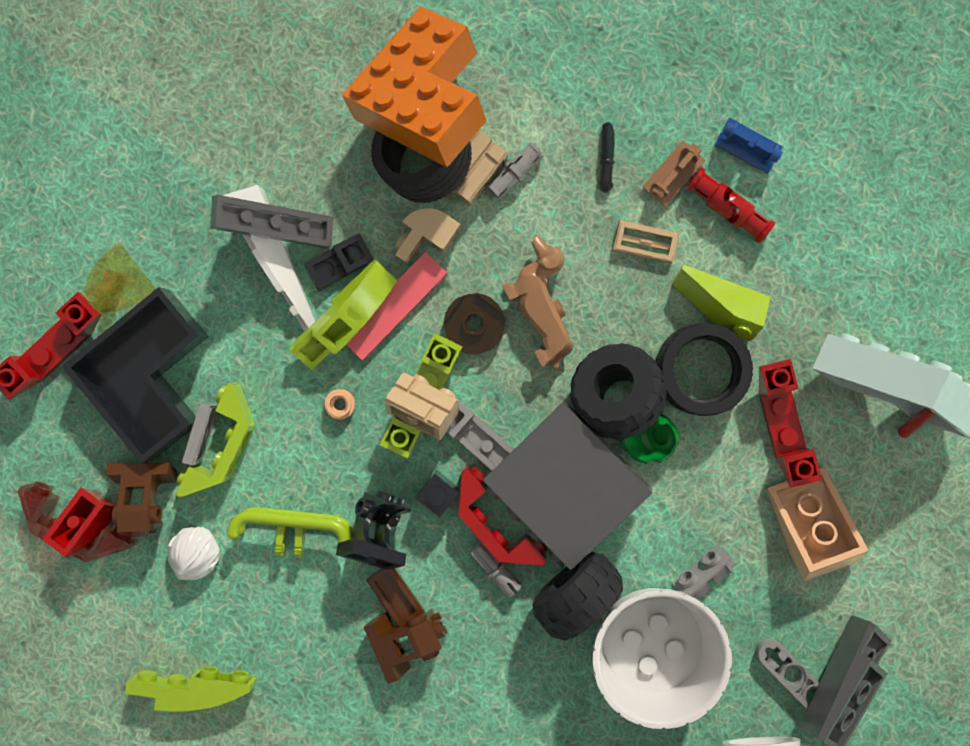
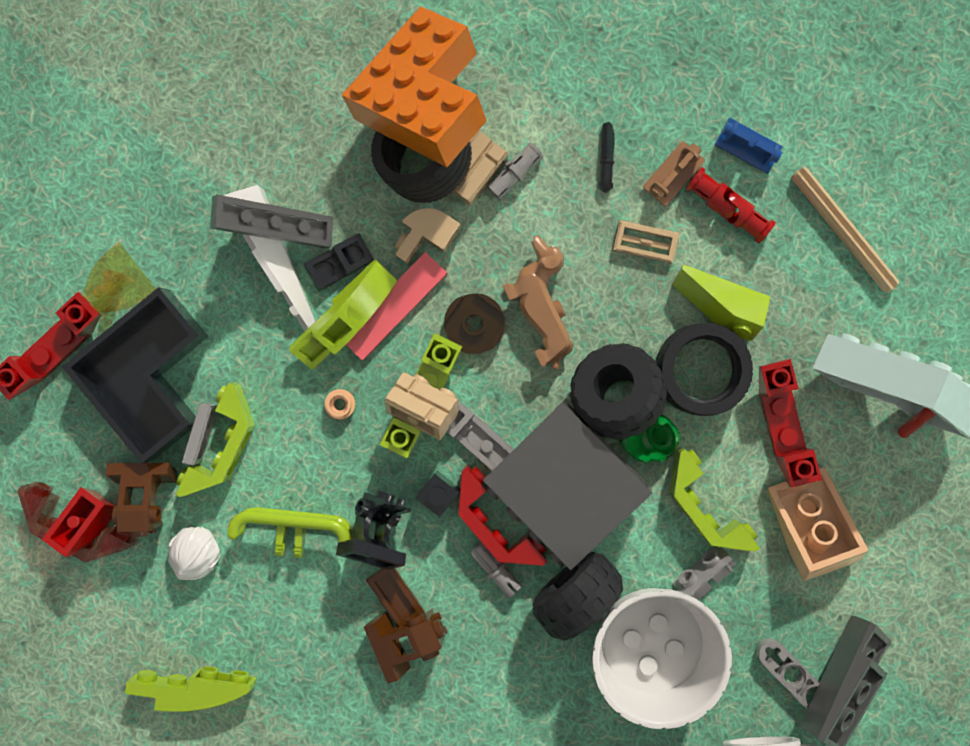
none -> lime slope [669,447,760,552]
none -> tan axle [791,167,899,292]

